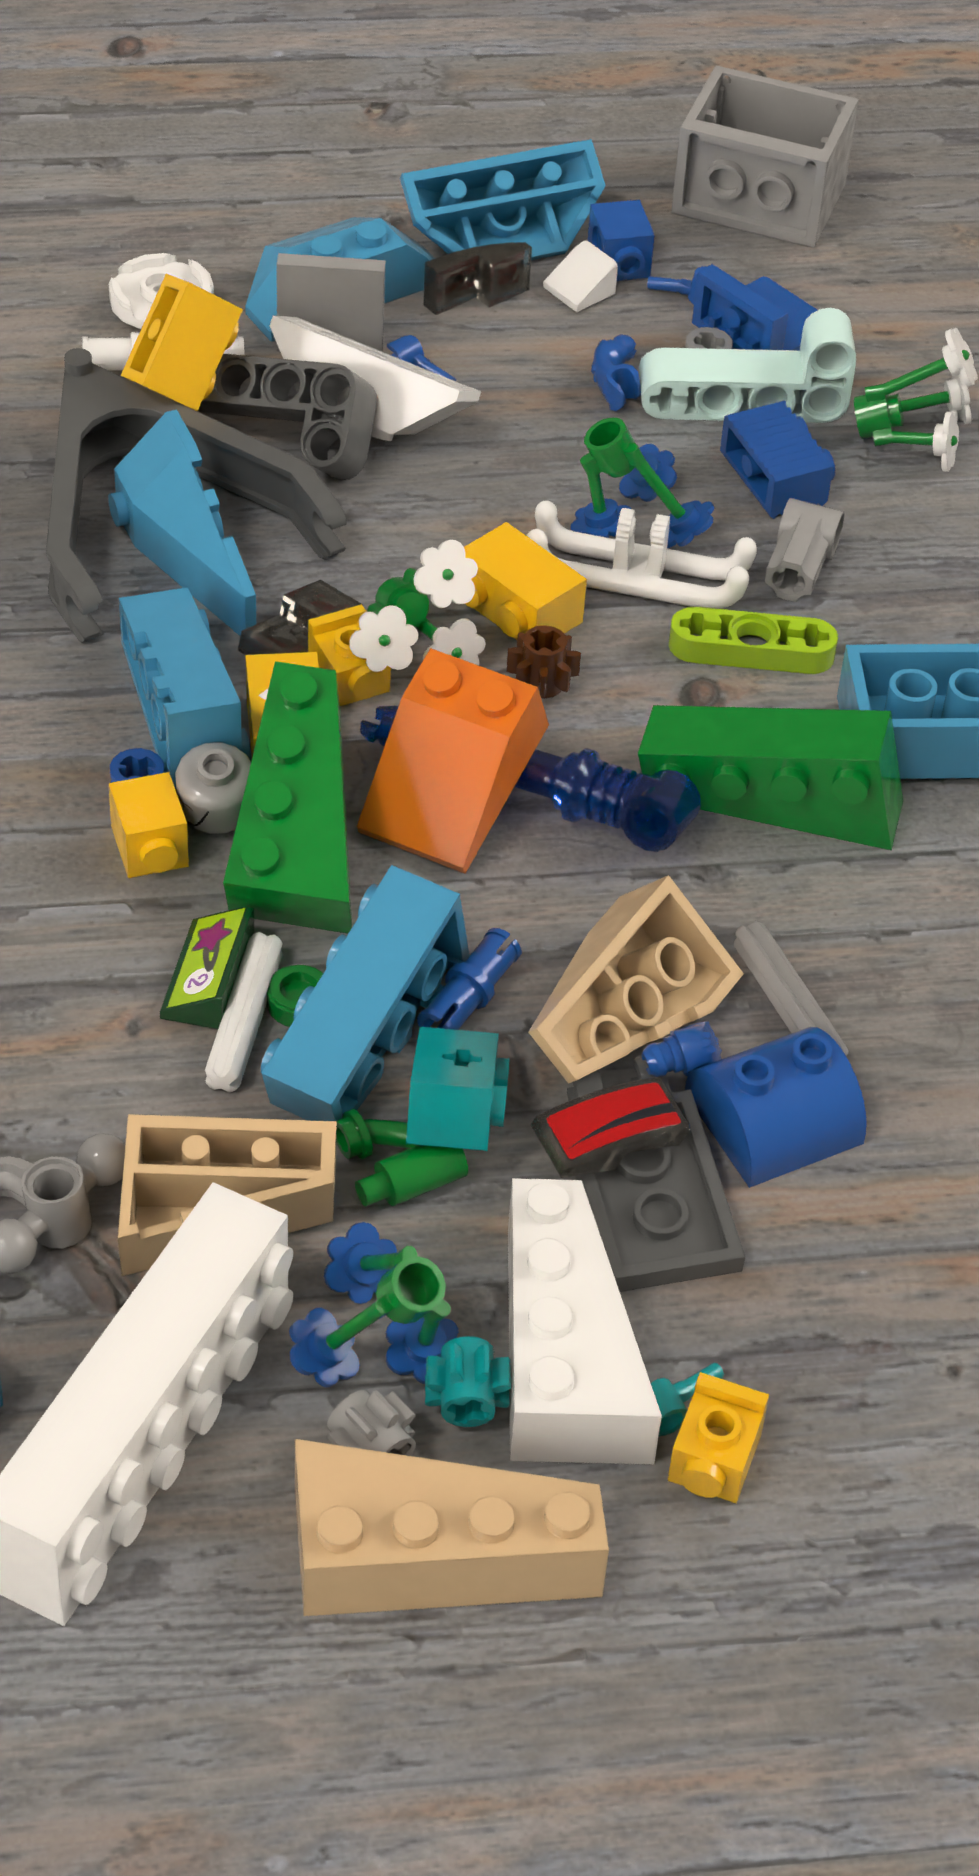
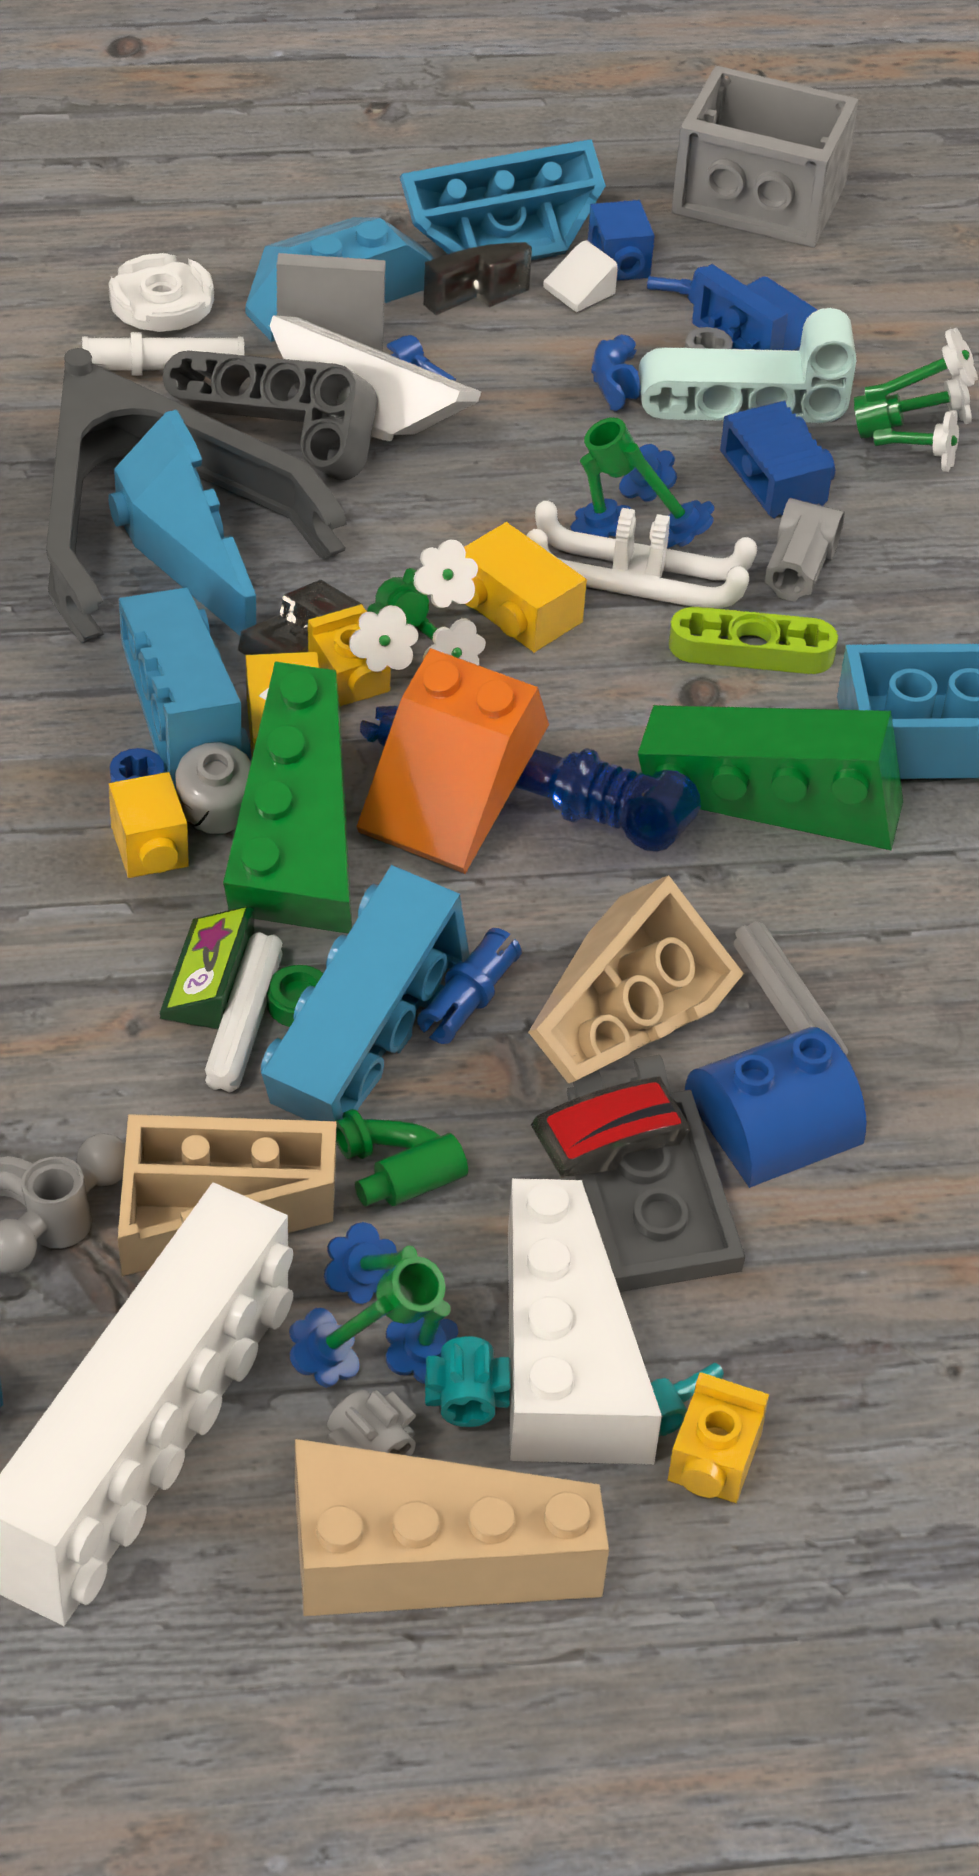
yellow brick [120,274,243,411] -> none
teal brick [406,1027,510,1151] -> none
reddish brown gear [506,625,581,699] -> none
blue piece [642,1021,722,1077] -> none

